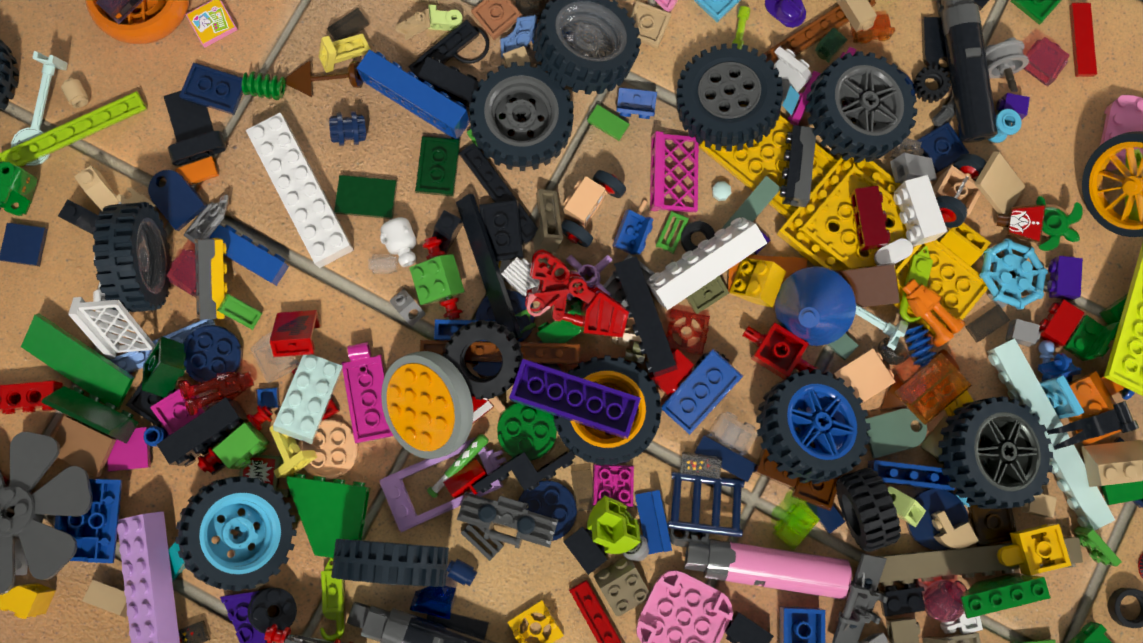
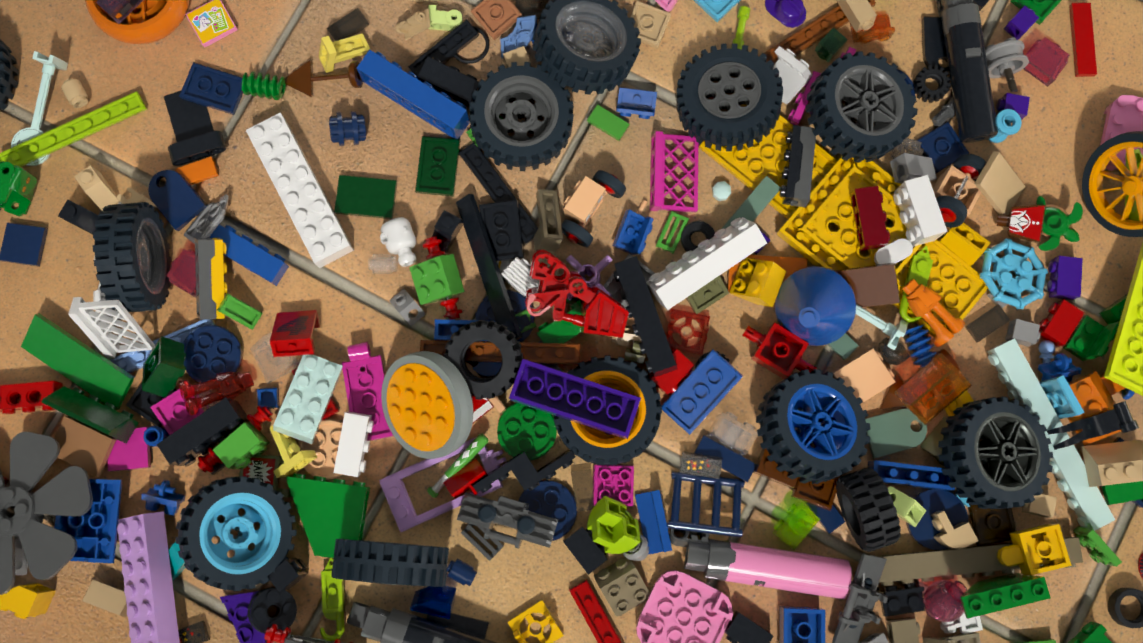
medium azure sticker [782,85,800,115] -> none
none -> blue hips [141,480,185,515]
none -> black brick [267,558,308,592]
none -> white brick [333,411,374,477]
none -> dark purple brick [1003,6,1039,40]

